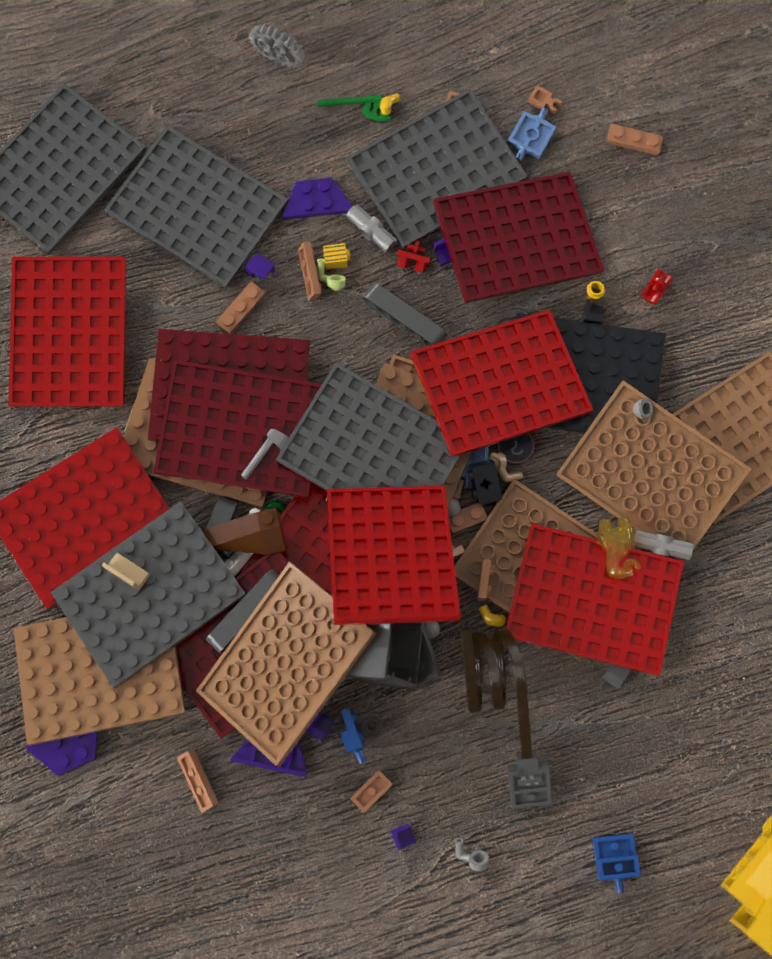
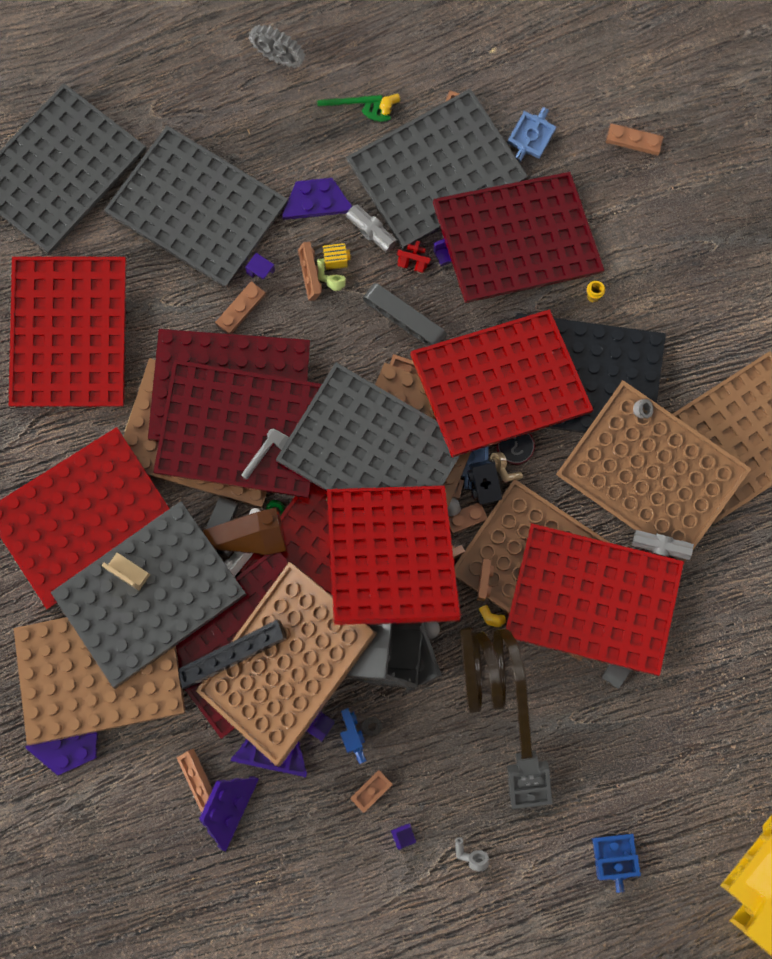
dark grey beam [206,569,279,654] -> none
nougat plate [528,85,562,114] -> none
black panel [582,299,604,324] -> none
clear yellow hips [597,517,641,578] -> none
red hips [640,268,674,306] -> none
none -> black plate [178,620,287,689]
none -> dark purple wing [199,776,259,852]

